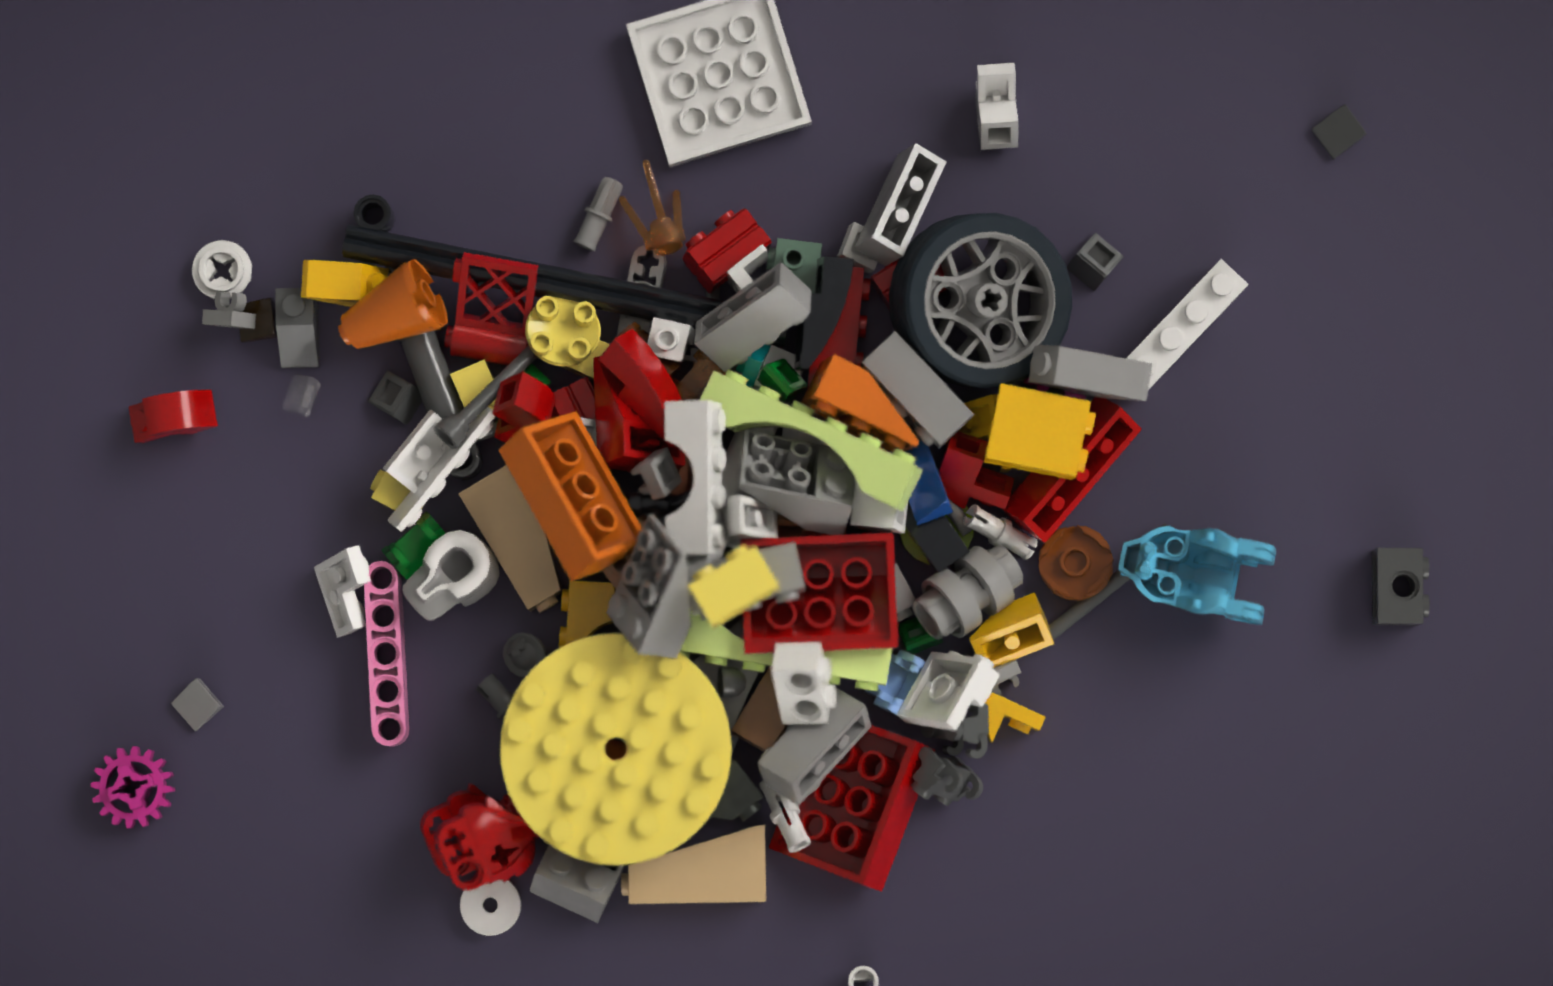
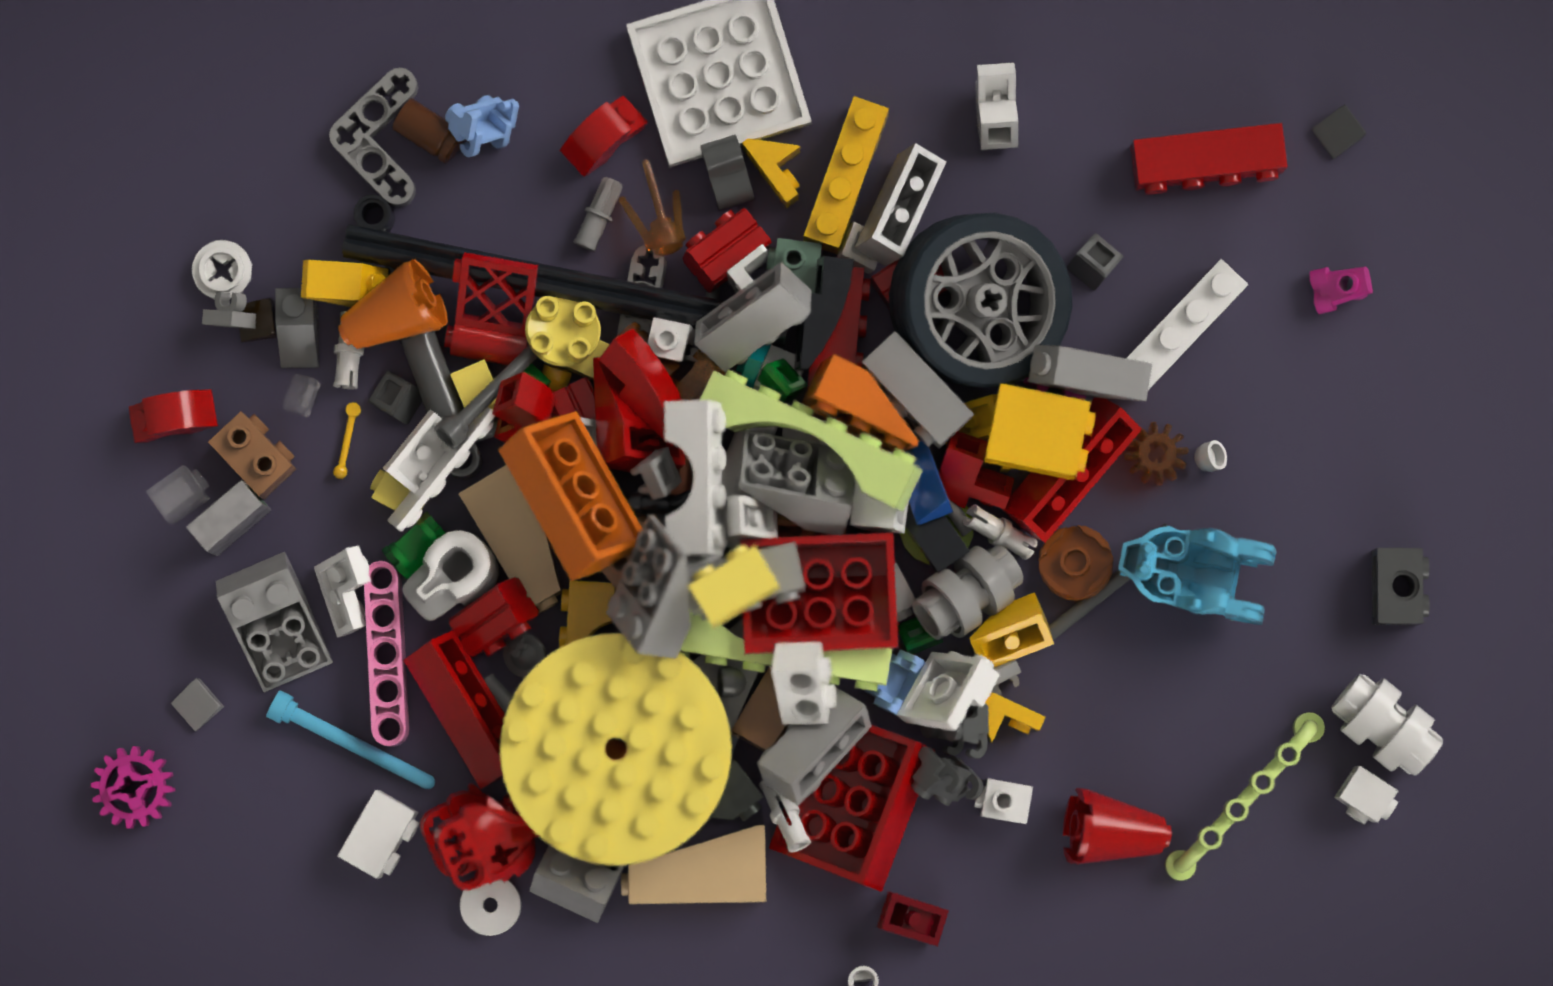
none -> clear brick [146,465,210,525]
none -> flat silver piece [186,480,272,556]
none -> medium nougat brick [208,411,297,500]
none -> light grey slope [216,552,333,692]
none -> medium azure piece [266,690,435,789]
none -> light grey beam [329,68,418,208]
none -> white pin [333,311,364,389]
none -> yellow hinge [333,402,361,479]
none -> white brick [338,790,420,879]
none -> reddish brown piece [392,98,464,164]
none -> red brick [403,630,506,789]
none -> light blue piece [445,95,519,157]
none -> red brick [449,577,539,657]
none -> yellow hinge [541,363,572,392]
none -> red brick [559,95,648,177]
none -> dark grey axle [700,134,755,211]
none -> yellow slope [742,138,800,209]
none -> yellow arch [803,96,889,255]
none -> dark red slope [876,891,949,947]
none -> white brick [974,779,1033,824]
none -> red cone [1063,788,1172,864]
none -> clear orange gear [1124,422,1189,486]
none -> red brick [1130,123,1288,195]
none -> yellowish green bar [1164,712,1325,881]
none -> white hinge [1194,440,1227,472]
none -> dark pink plate [1309,267,1373,314]
none -> white piece [1331,674,1443,776]
none -> white brick [1334,766,1398,825]

